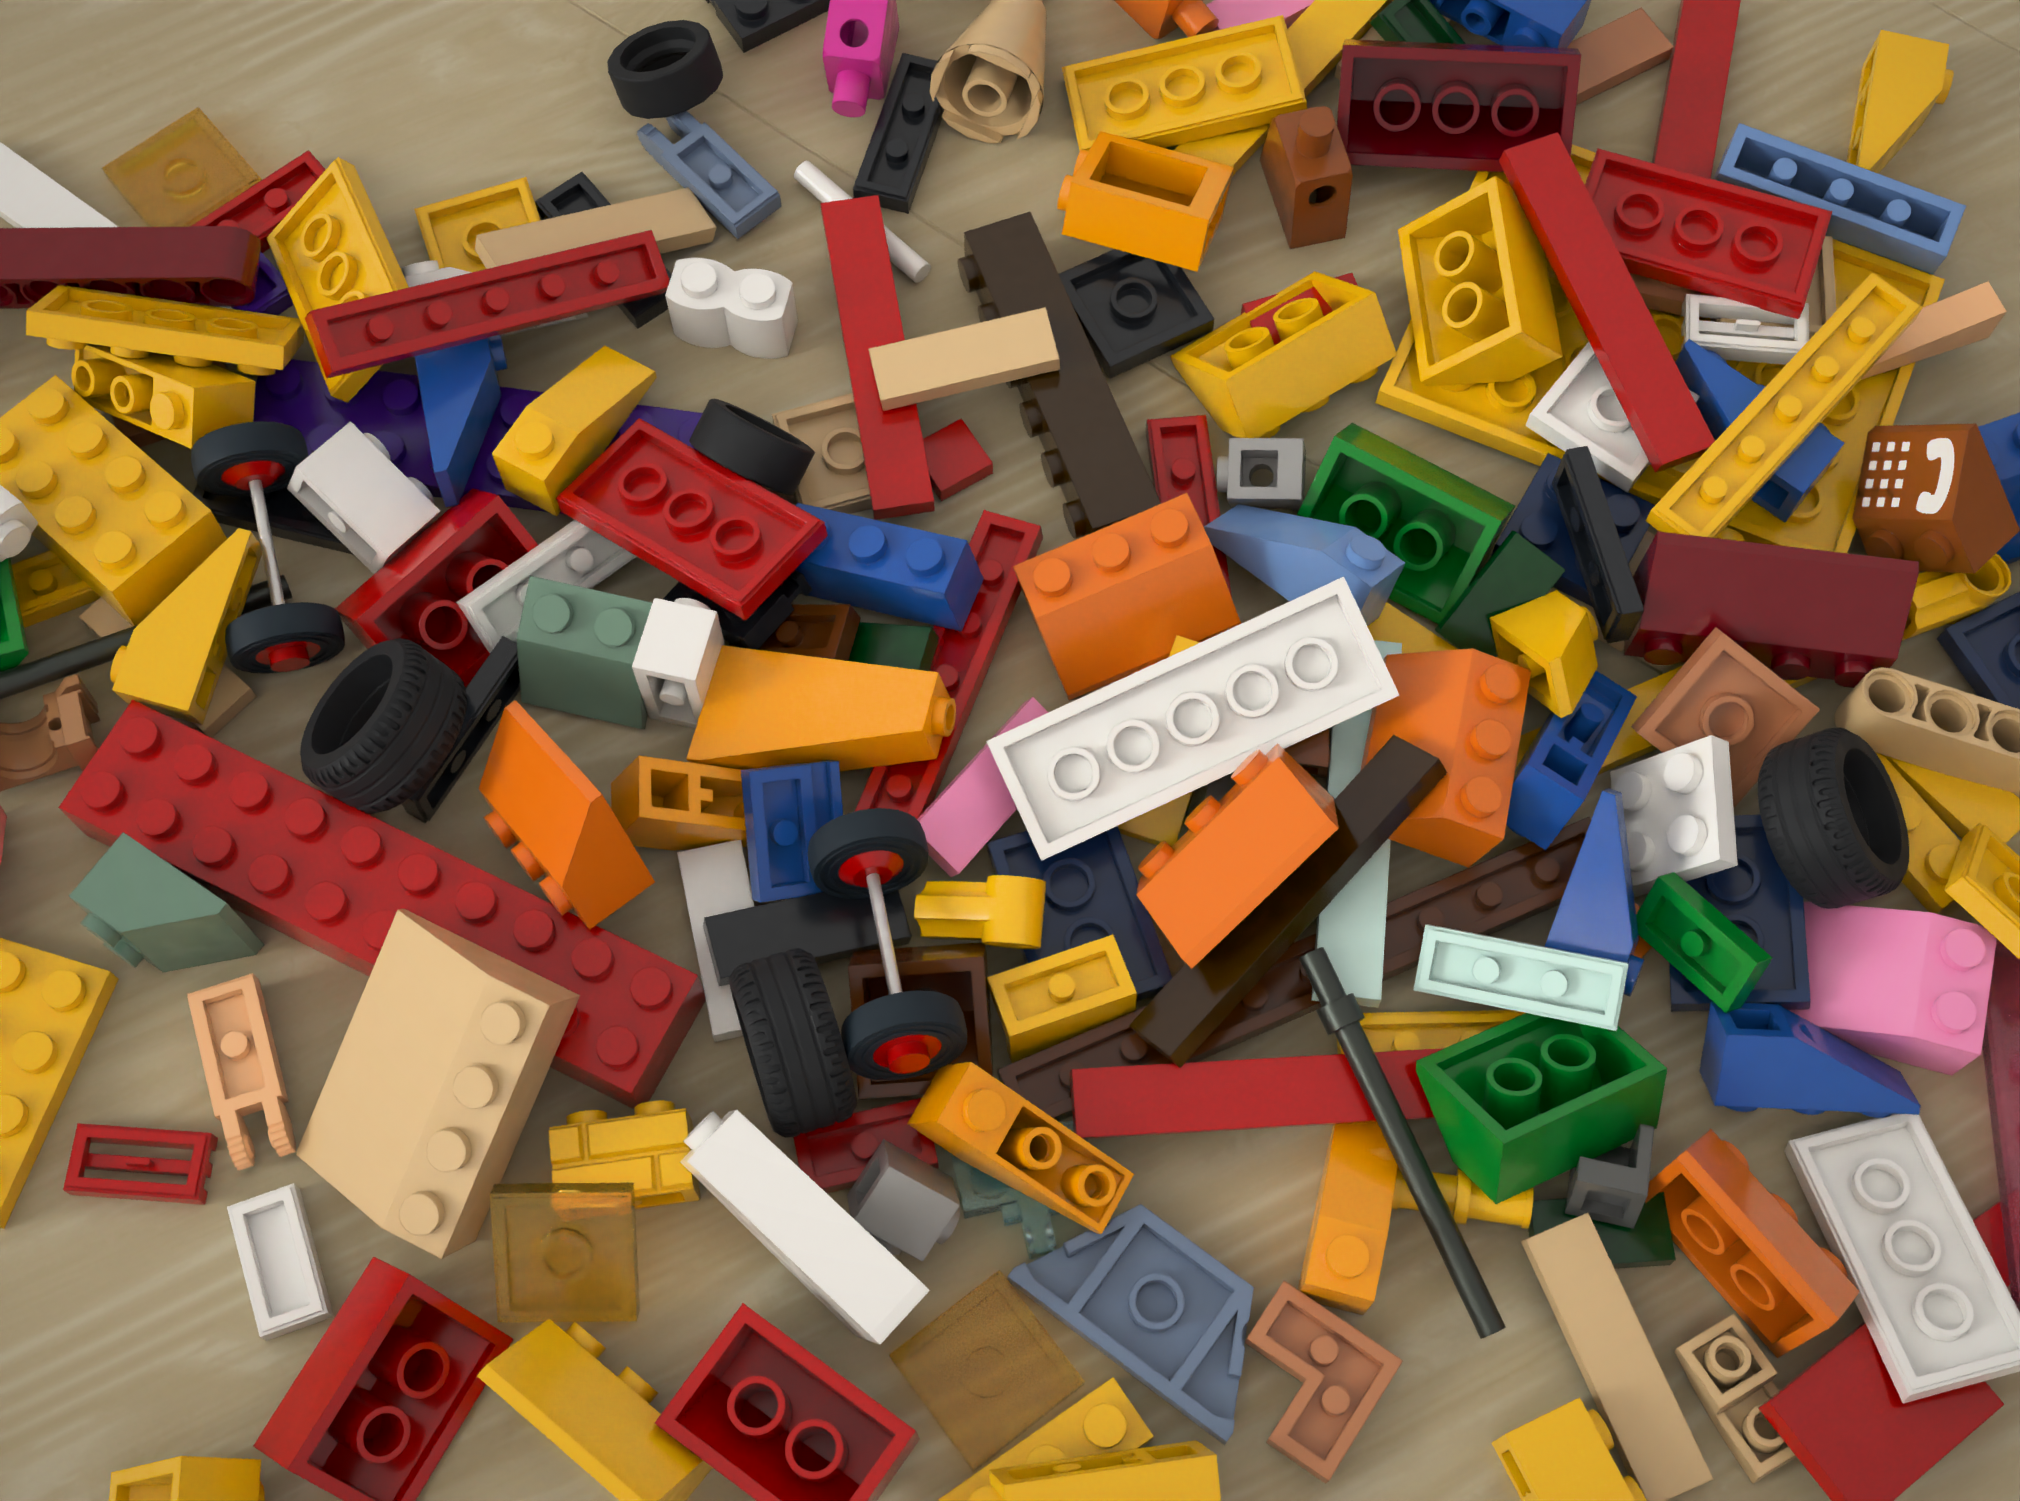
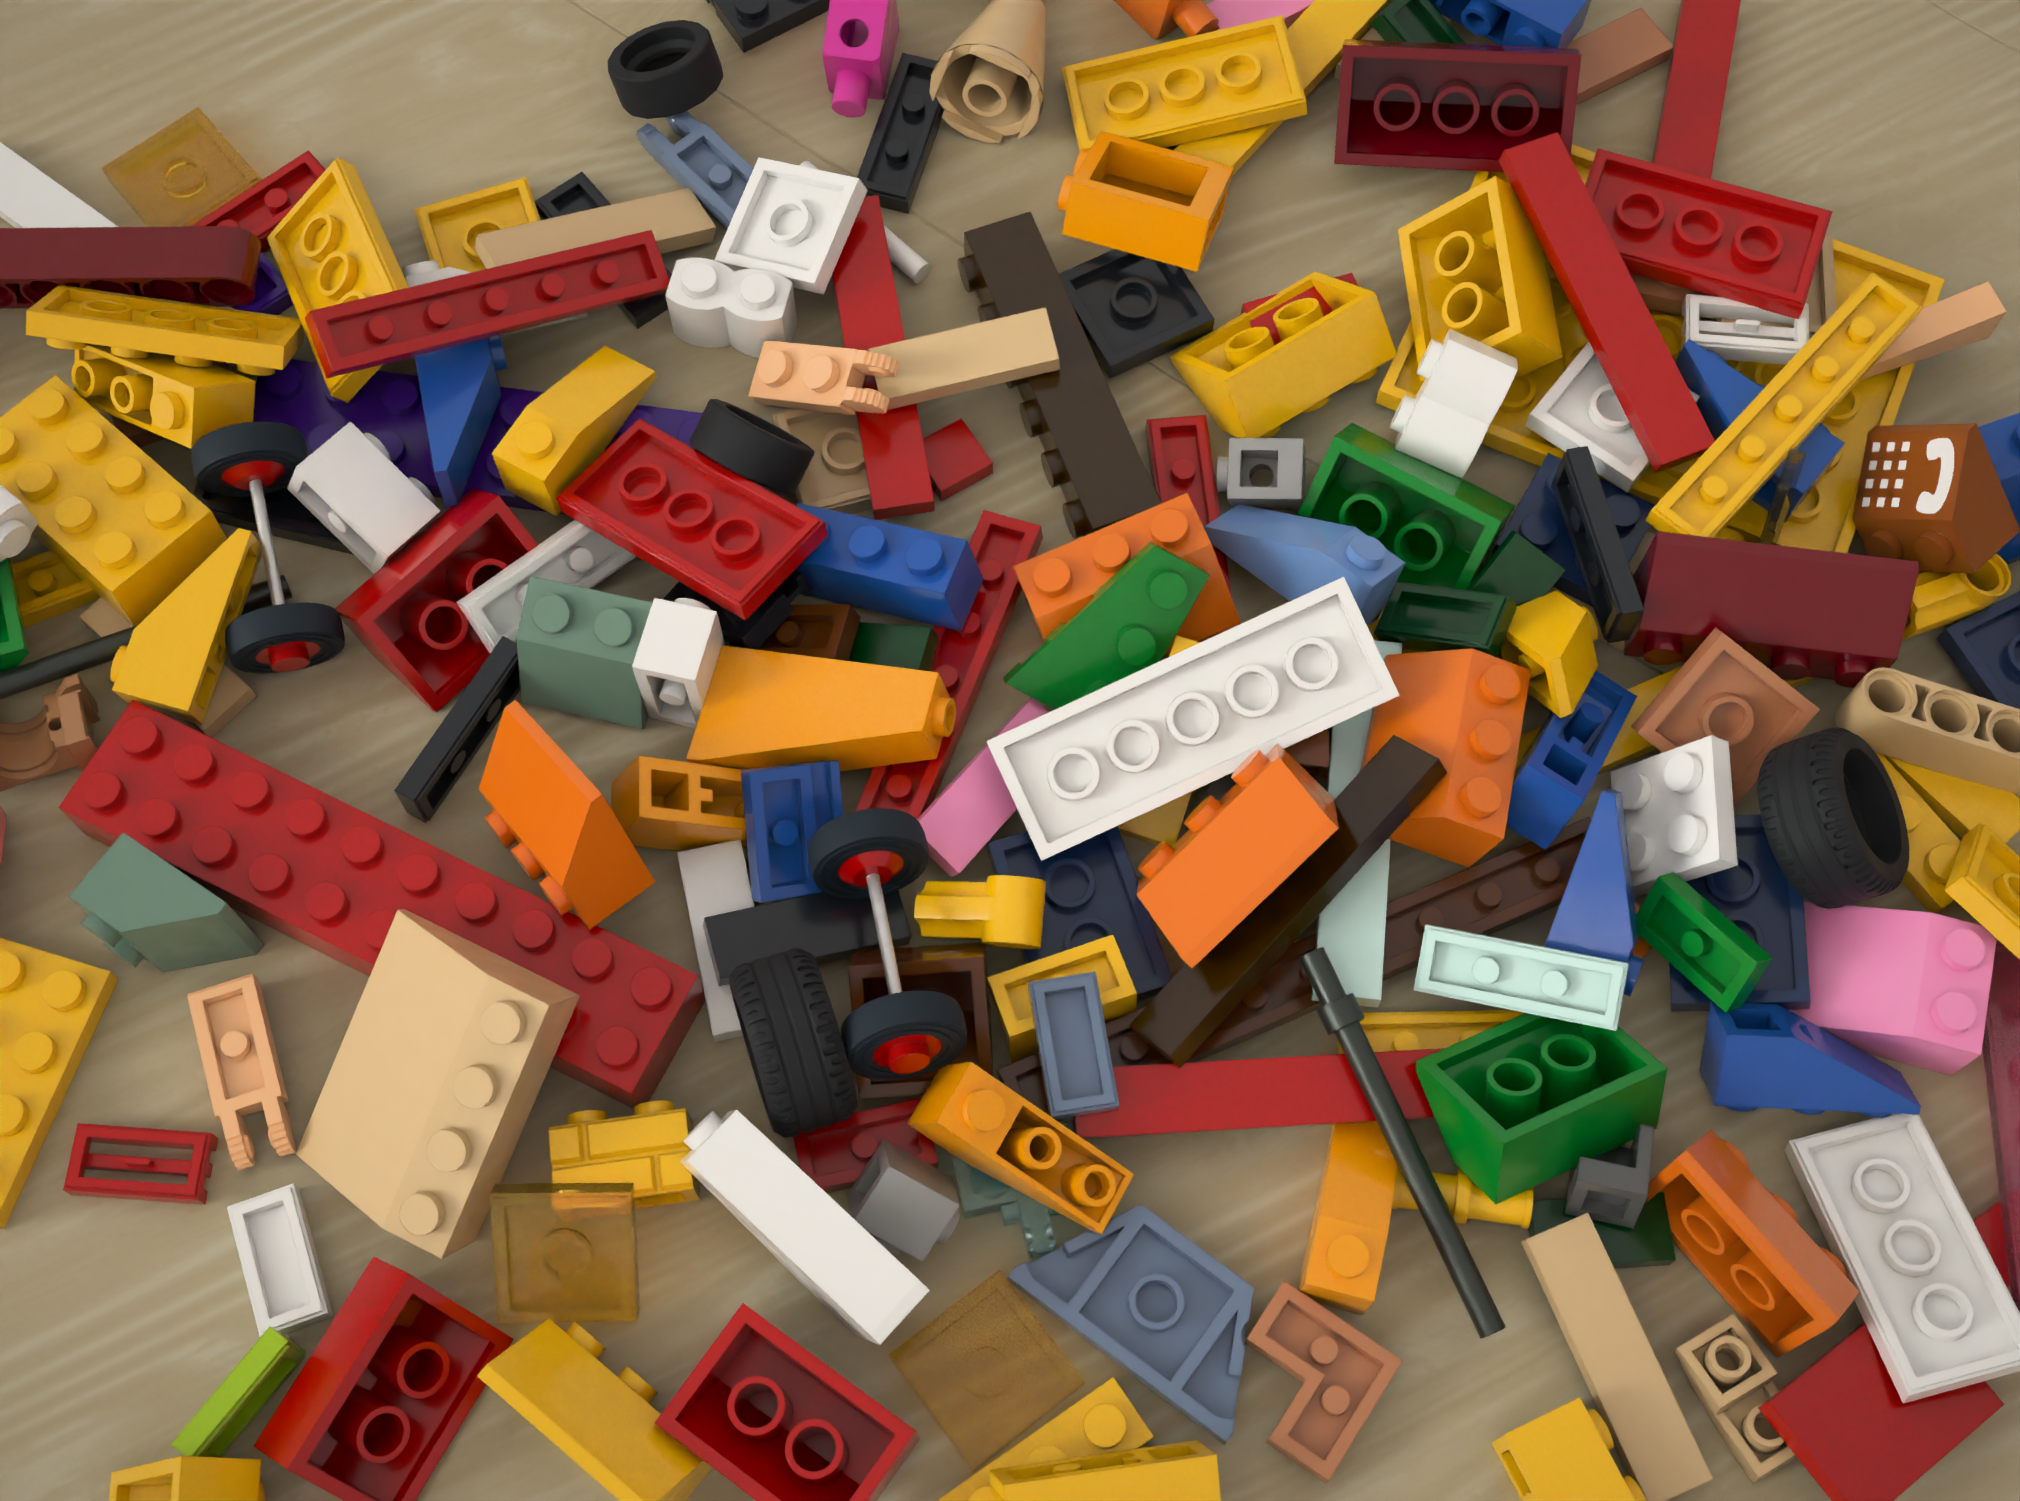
black tyre [300,638,467,814] -> none
dark orange torso [1260,106,1353,249] -> none
medium blue brick [1713,123,1966,275] -> none
yellow slope [1846,30,1954,173] -> none
none -> lime tile [171,1326,306,1458]
none -> white plate [714,157,868,295]
none -> light nougat hinge [748,340,900,415]
none -> green wing [1003,541,1210,709]
none -> sand blue tile [1028,972,1120,1120]
none -> dark green tile [1374,582,1517,657]
none -> white brick [1390,329,1518,479]
none -> clear smoke piece [1759,449,1806,545]

